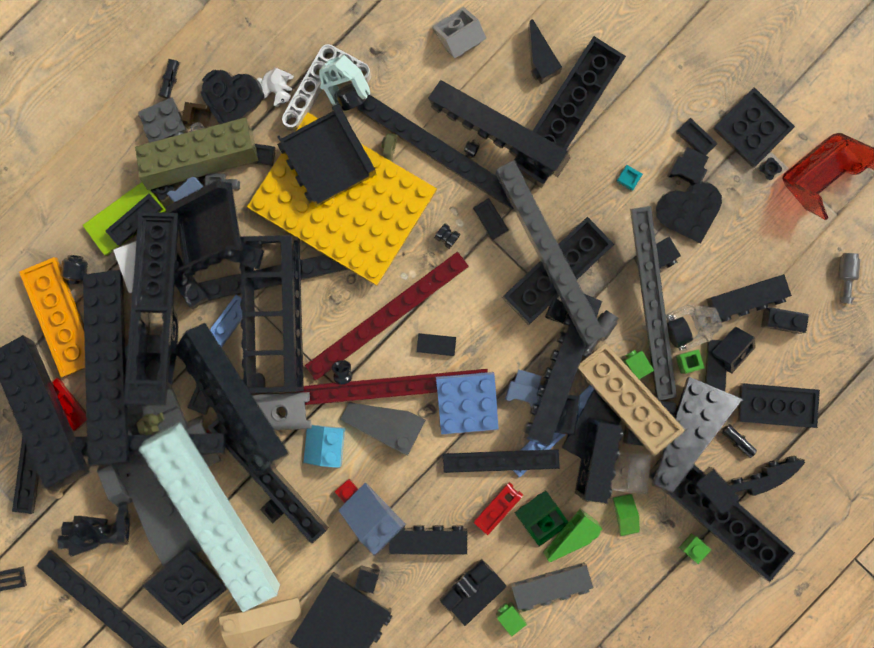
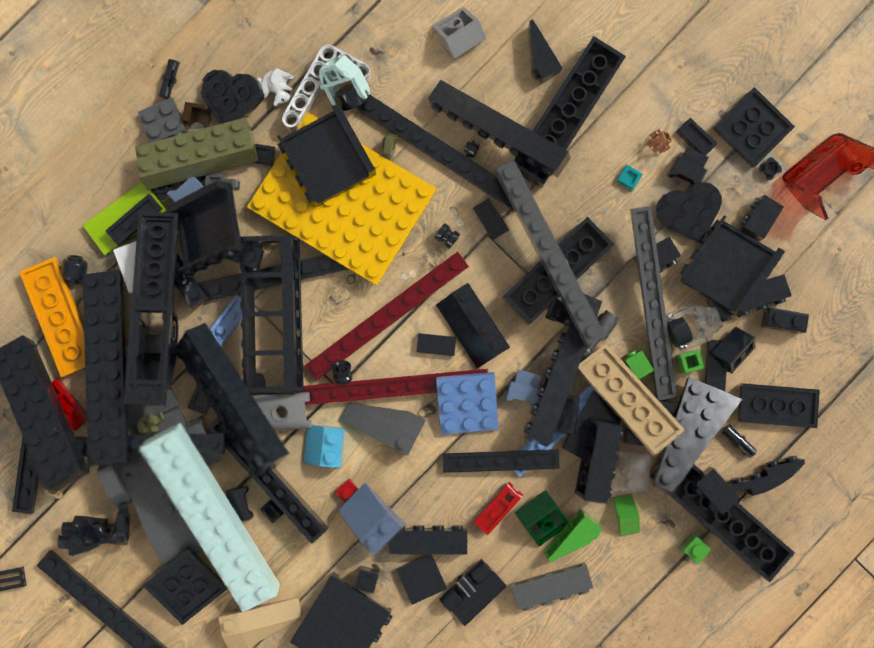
bright green brick [496,602,527,637] -> none
flat silver piece [839,253,861,304] -> none
none -> black piece [225,485,254,521]
none -> black tile [396,554,447,605]
none -> black slope [436,283,510,369]
none -> nougat gear [648,129,672,154]
none -> black panel [680,215,785,318]
none -> black brick [739,194,784,241]

